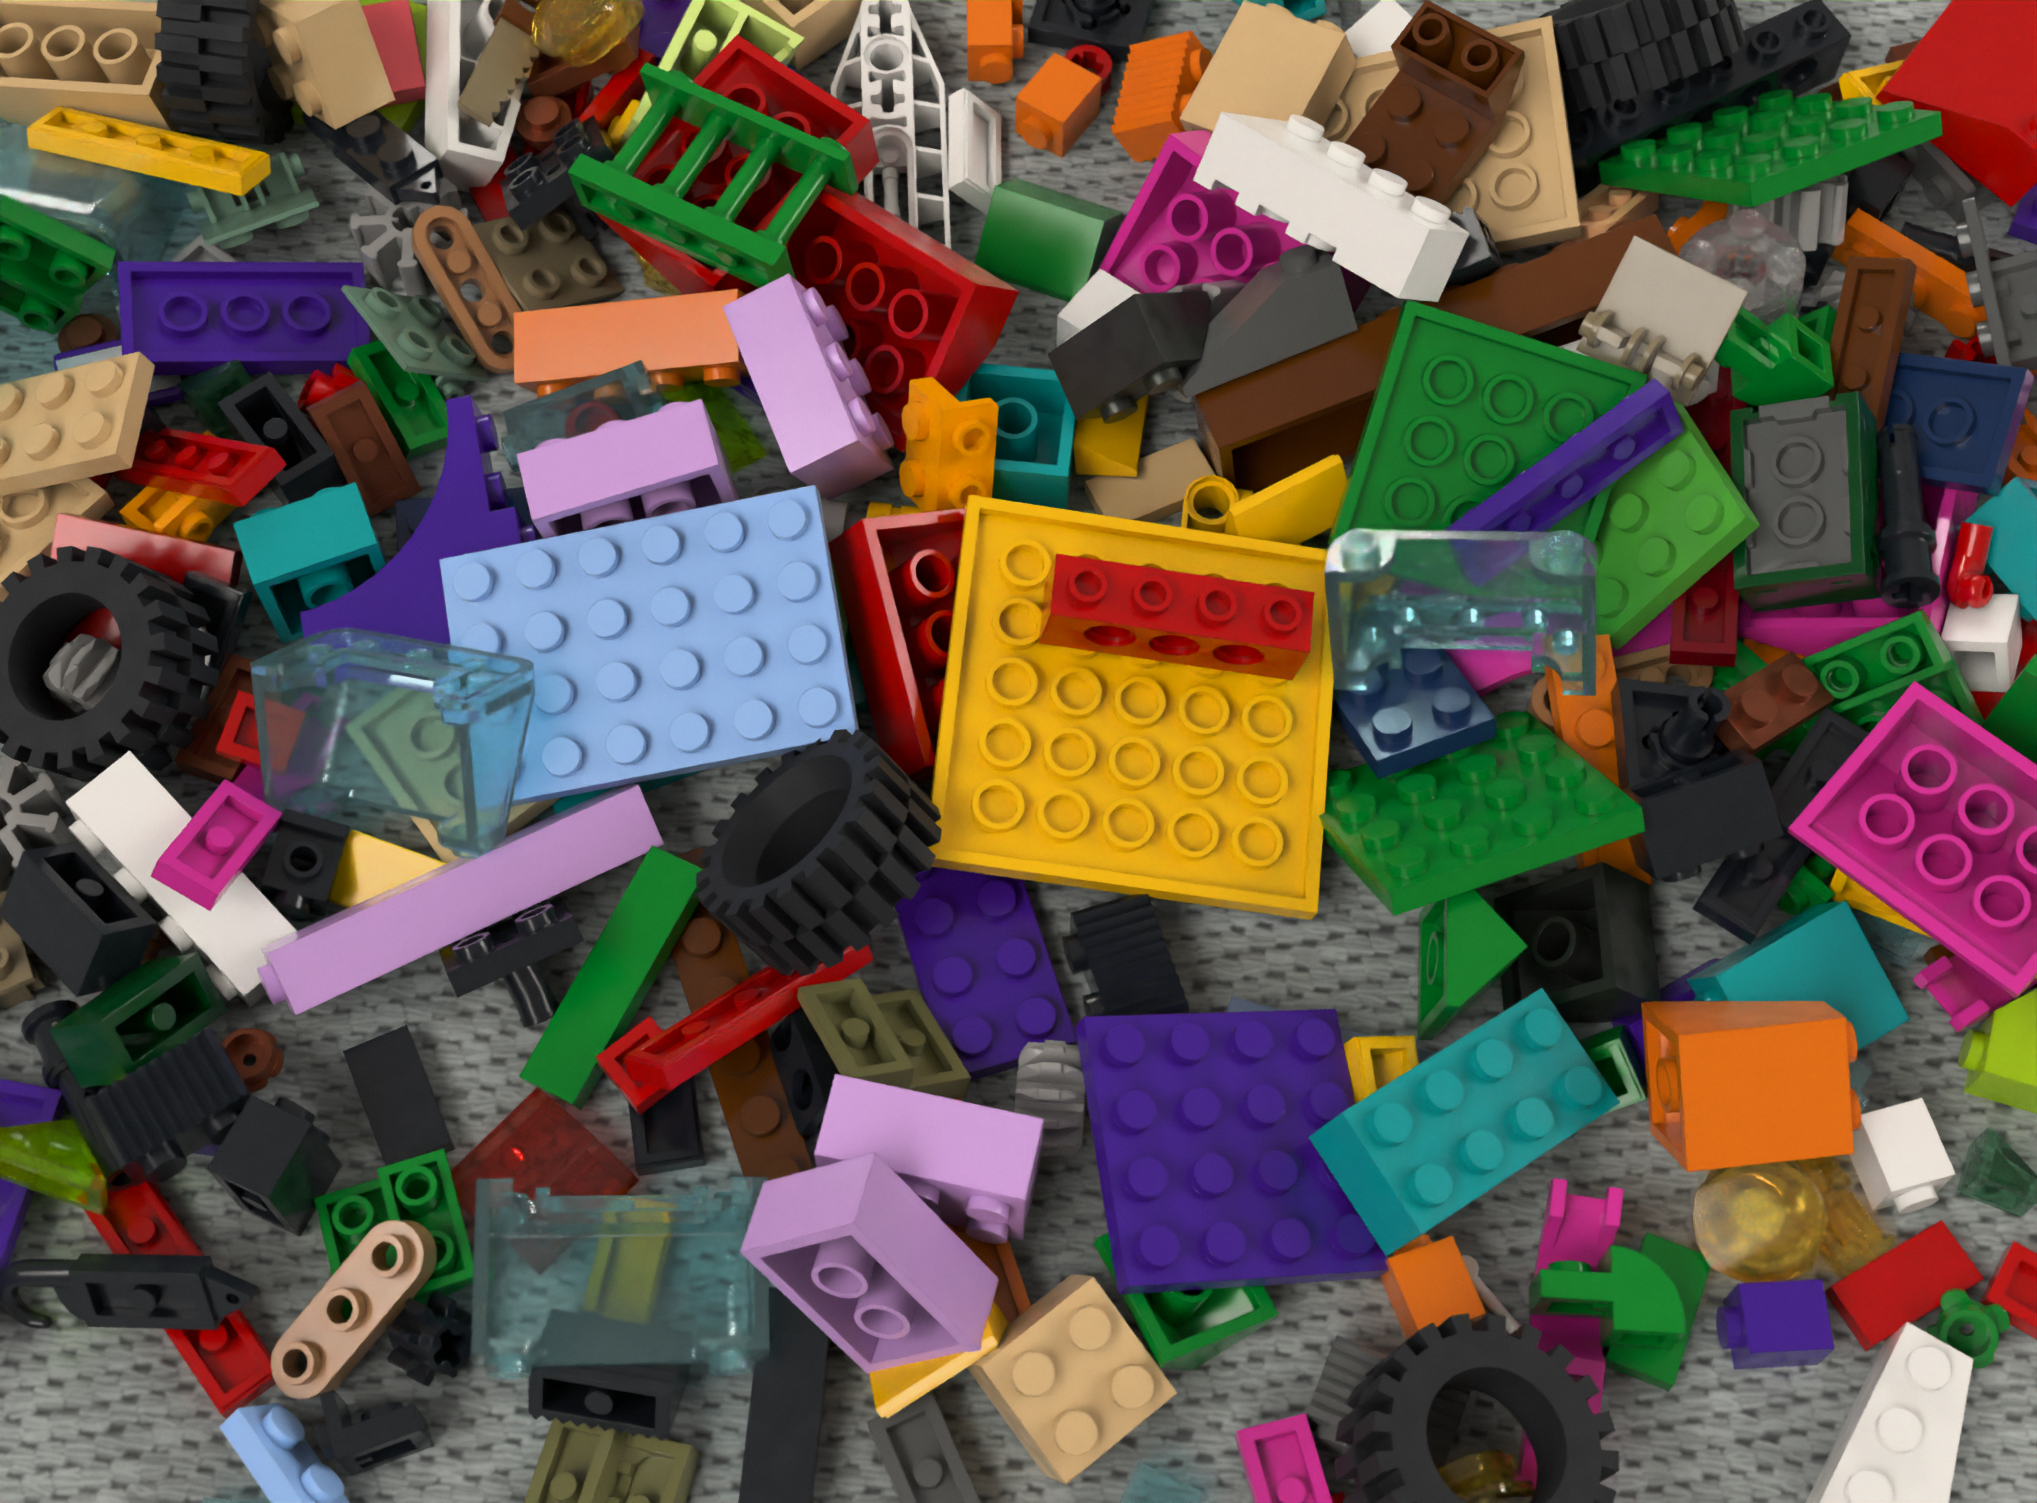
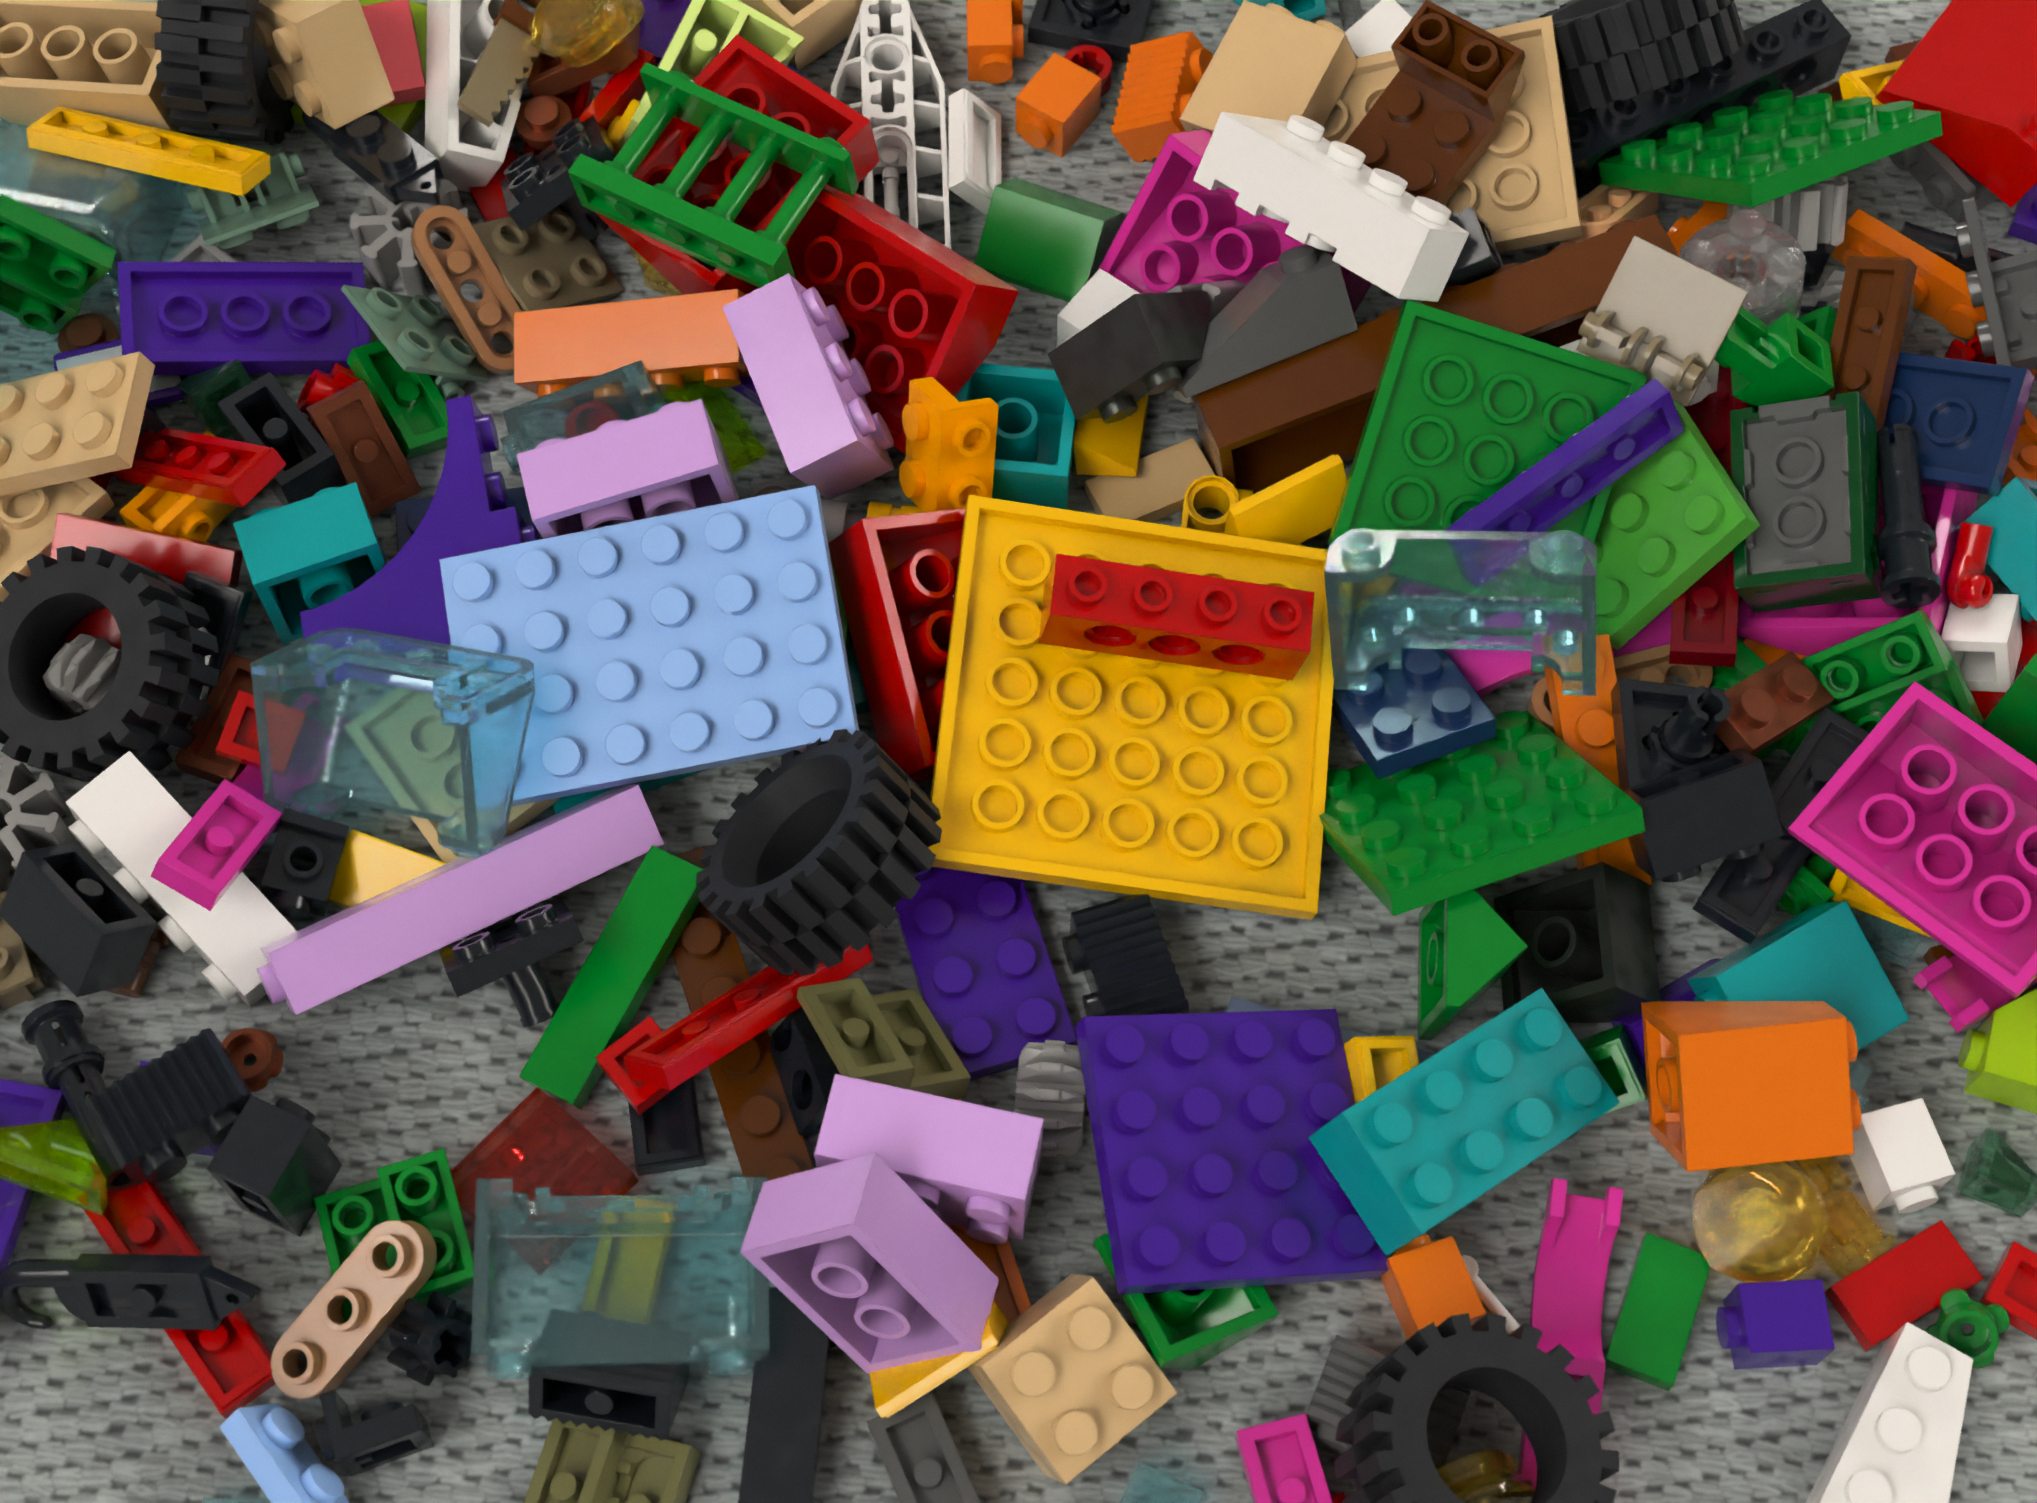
dark green brick [49,953,228,1088] -> none
black tile [343,1025,455,1166] -> none
green brick [1529,1245,1686,1350] -> none
black brick [1844,154,1915,224] -> none

